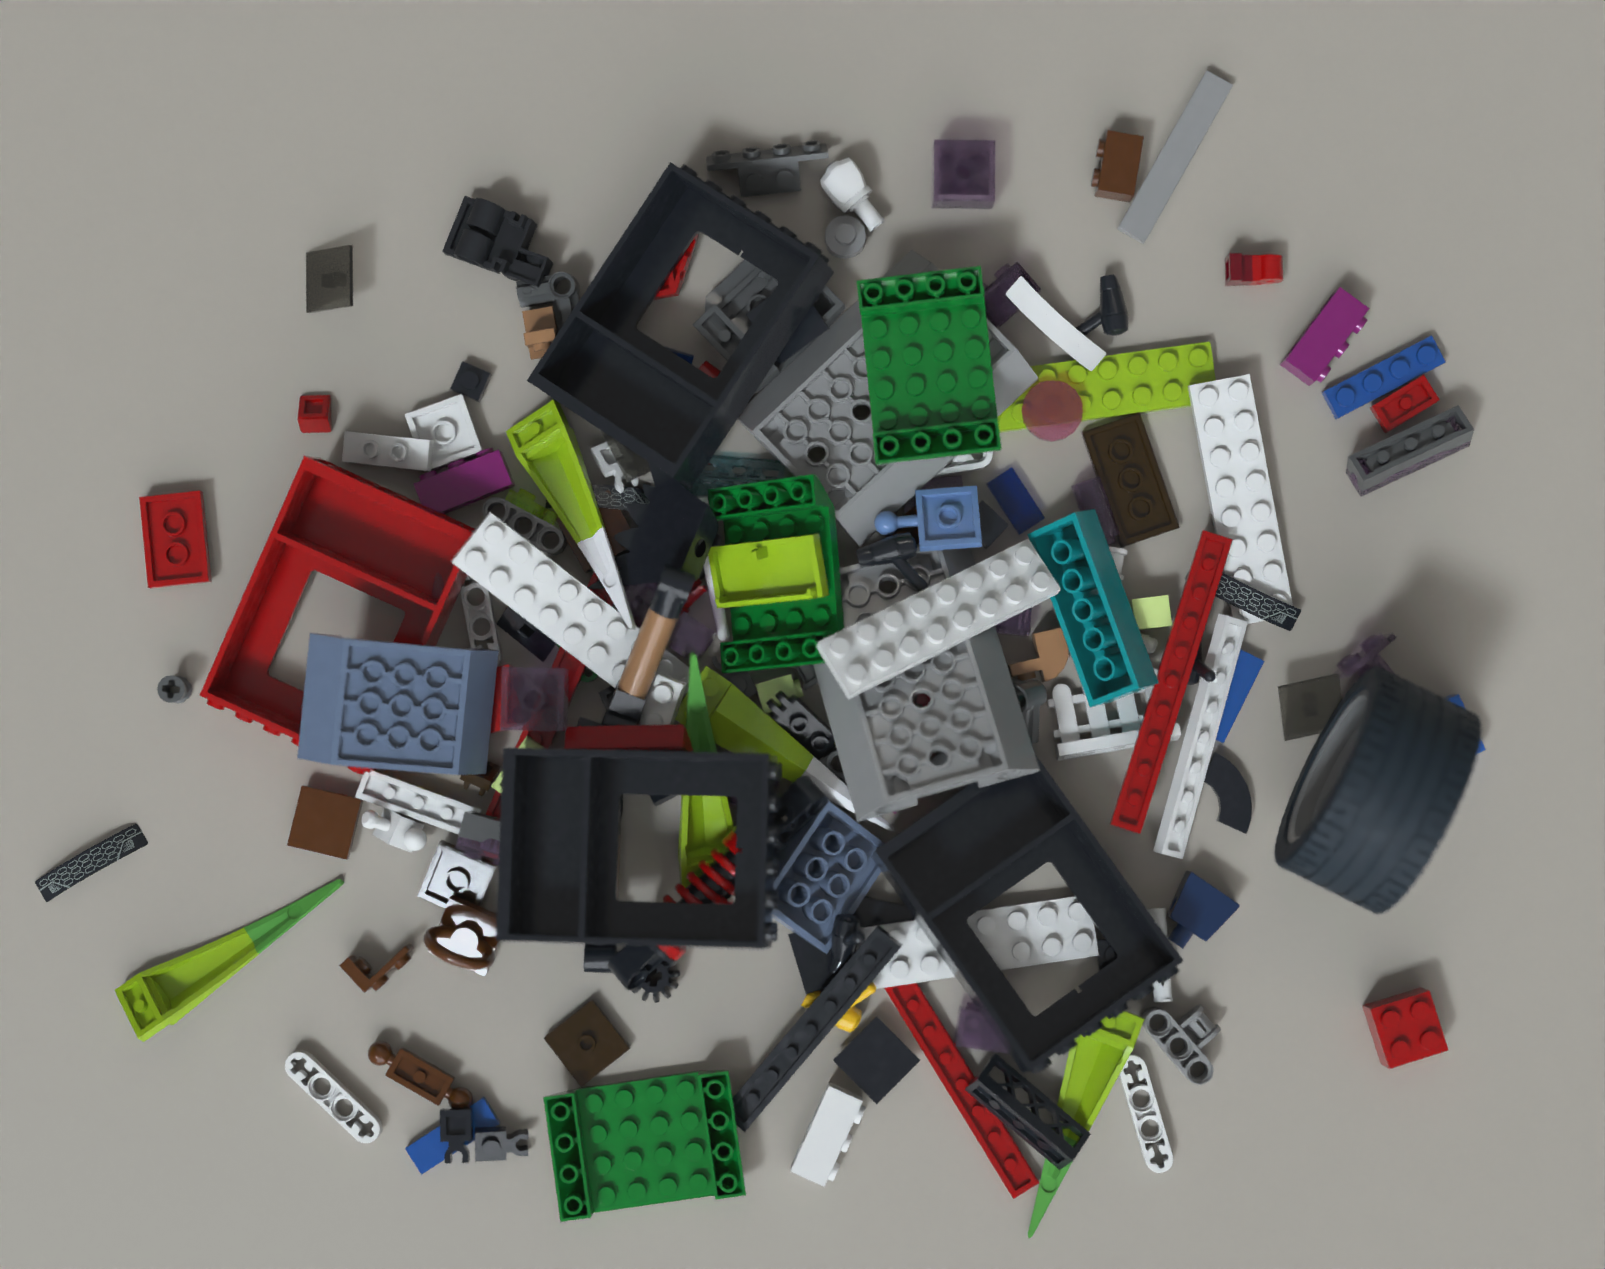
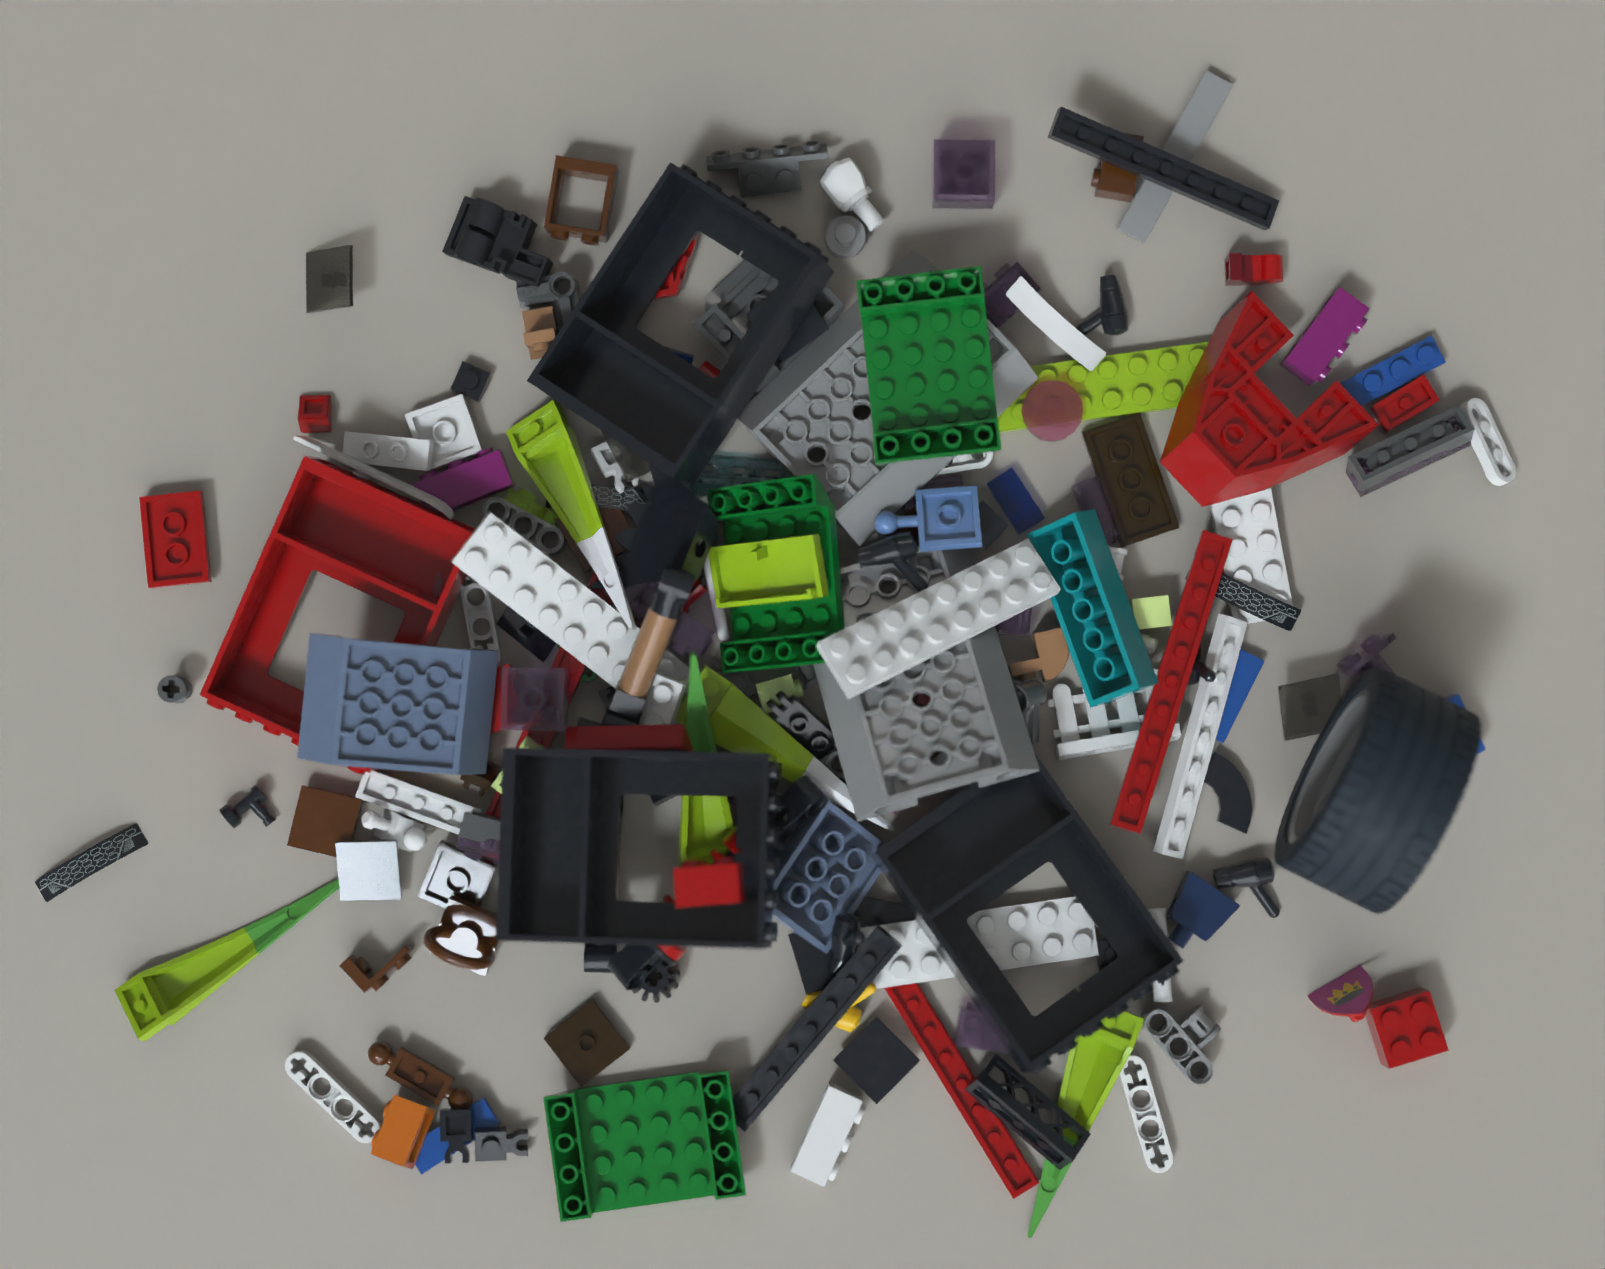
none -> black piece [219,785,276,828]
none -> white piece [293,435,454,520]
none -> piece [335,840,402,901]
none -> orange brick [370,1095,436,1169]
none -> reddish brown window [544,155,619,246]
none -> red brick [673,857,746,908]
none -> black plate [1047,106,1279,230]
none -> red piece [1160,291,1379,507]
none -> black piece [1213,858,1280,918]
none -> dark pink shield [1308,965,1374,1022]
none -> white plate [1460,398,1516,486]

